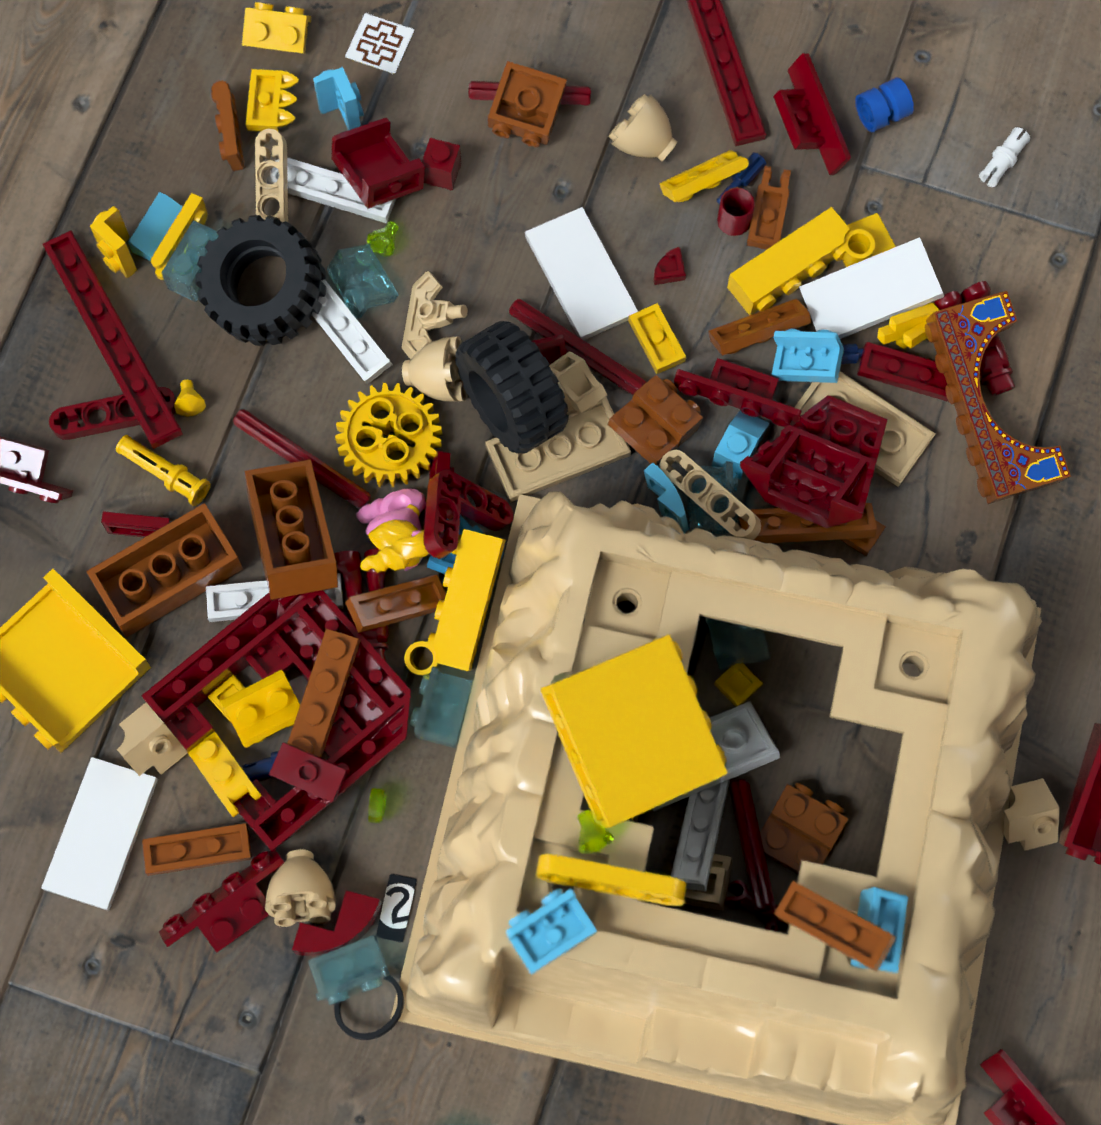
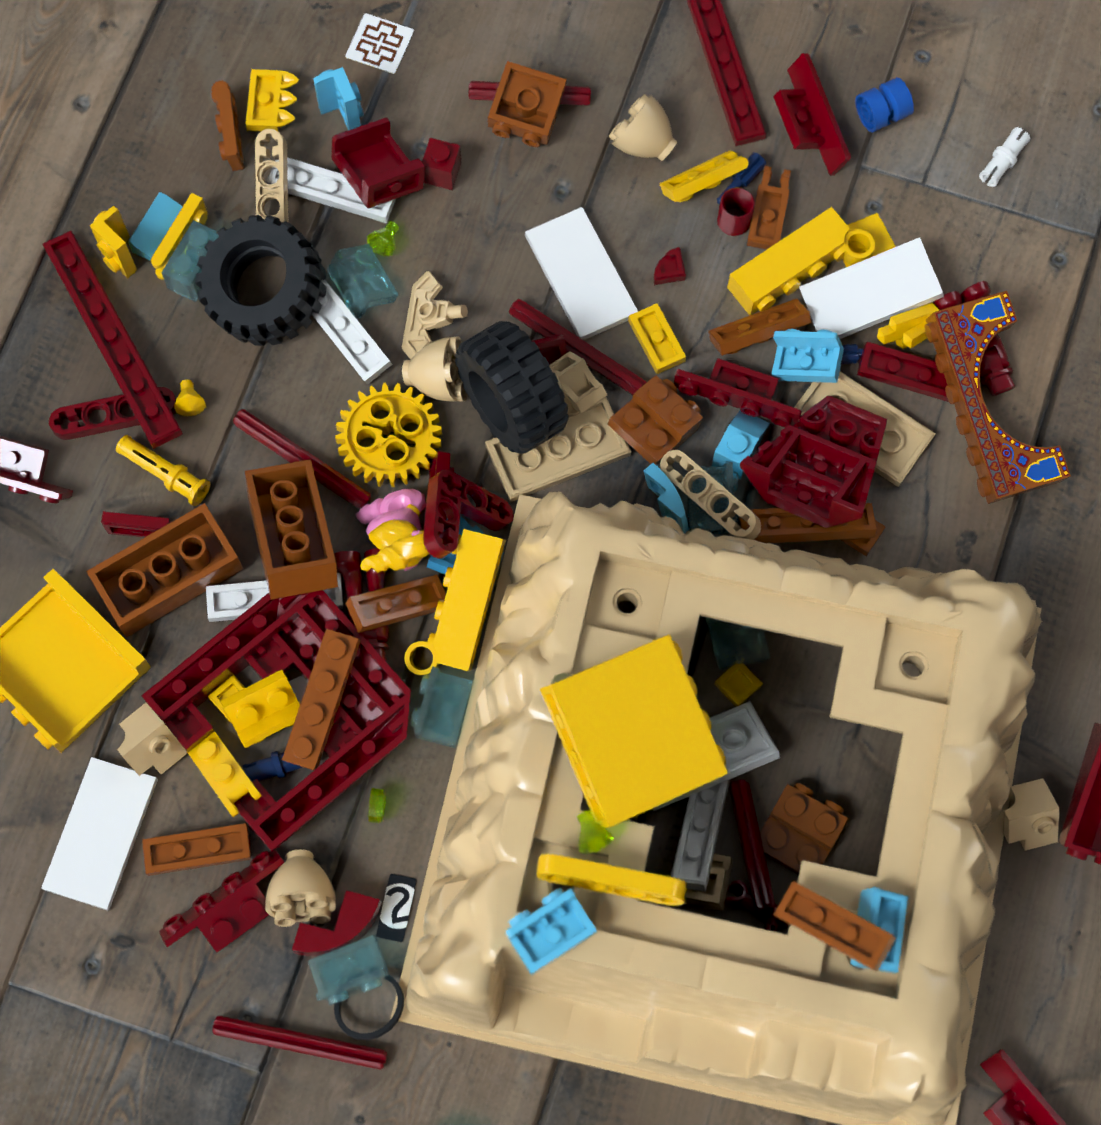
yellow bracket [242,2,311,53] -> none
dark red plate [269,742,348,803] -> none
none -> dark red axle [212,1015,387,1070]

